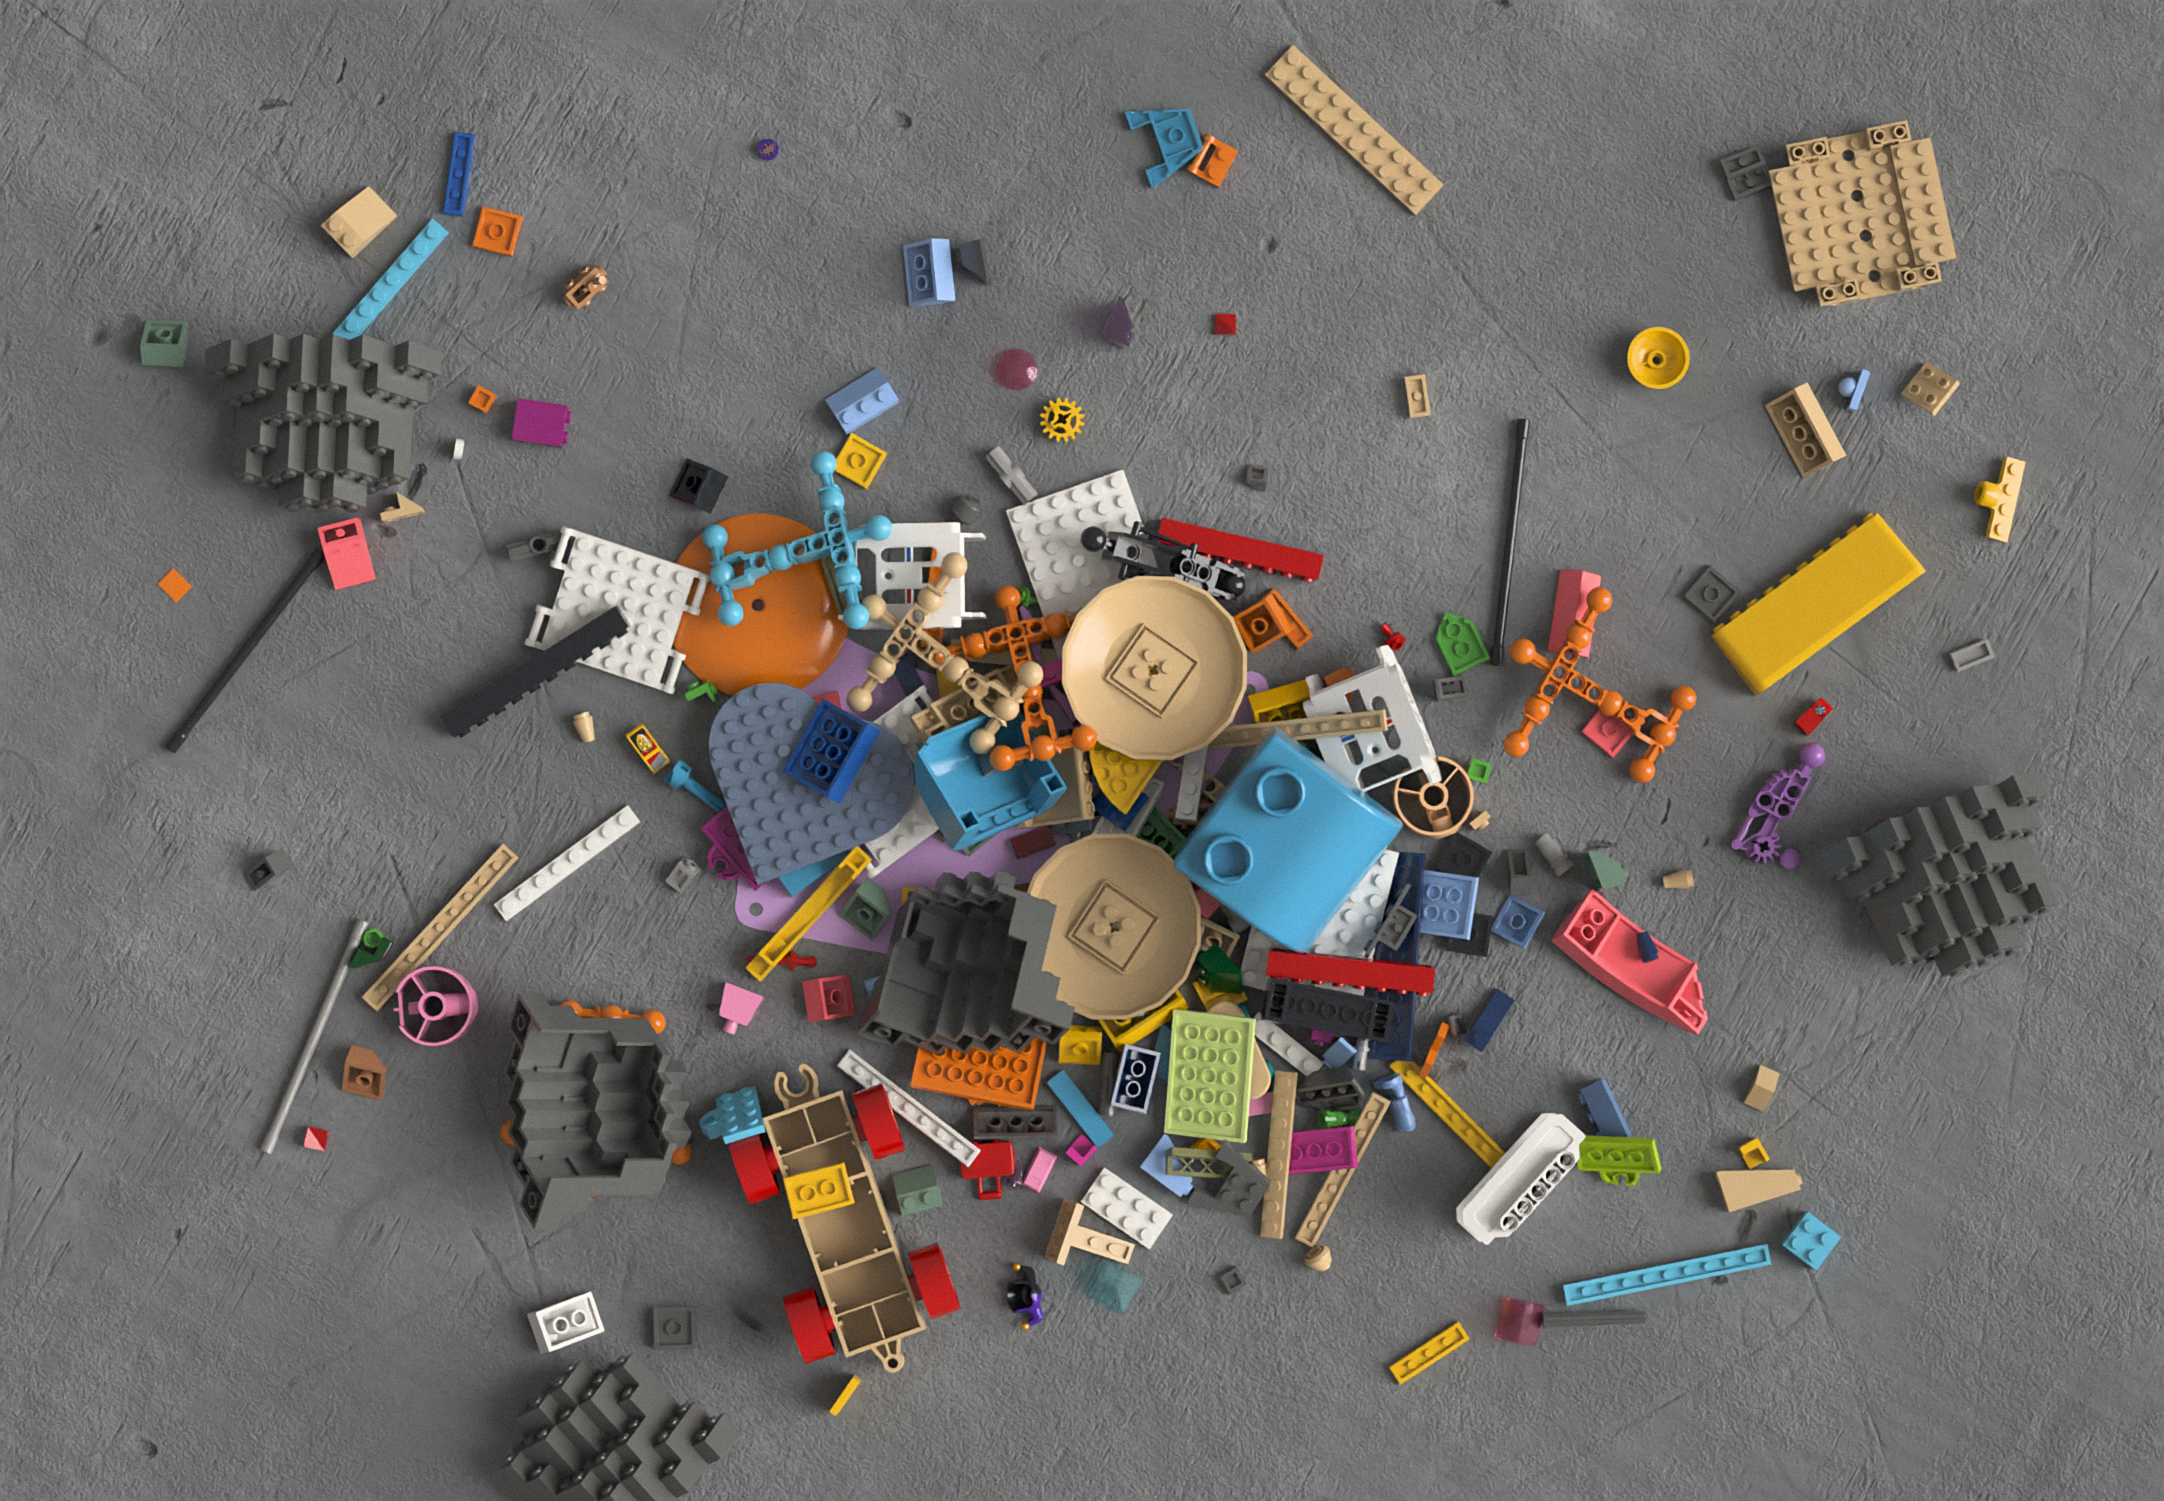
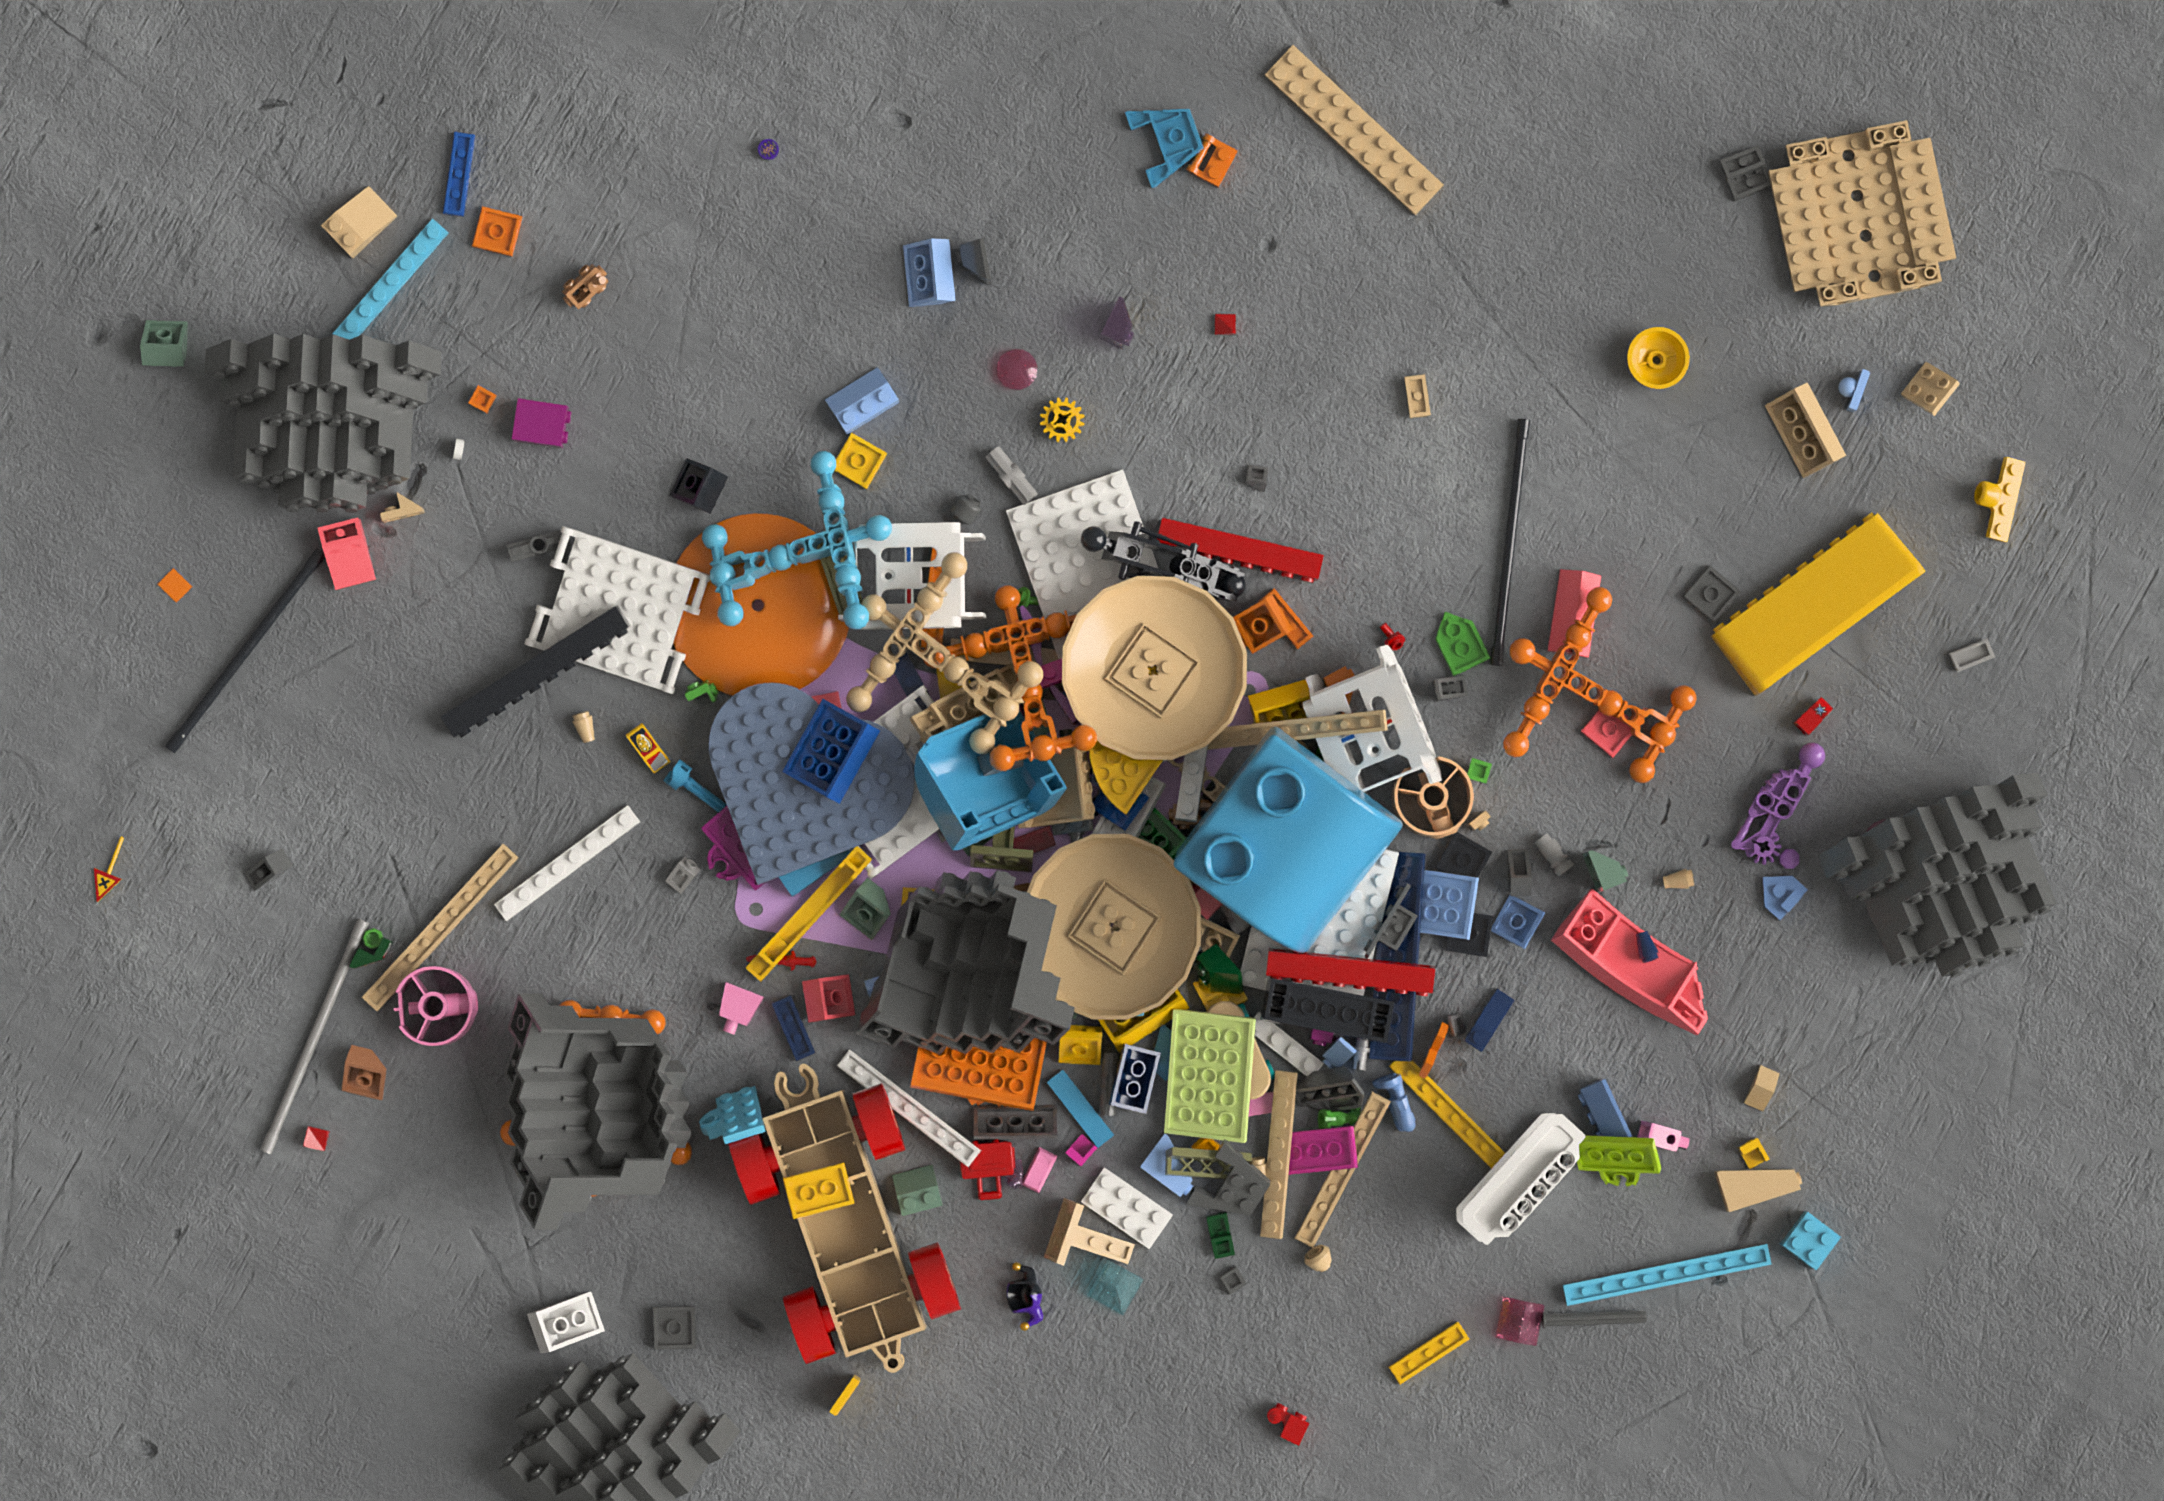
none -> piece [94,836,124,902]
none -> dark blue plate [772,996,816,1061]
none -> olive piece [970,826,1033,872]
none -> dark green slope [1206,1211,1235,1259]
none -> red brick [1267,1402,1310,1446]
none -> bright pink torso [1637,1121,1689,1152]
none -> medium blue plate [1762,876,1808,921]

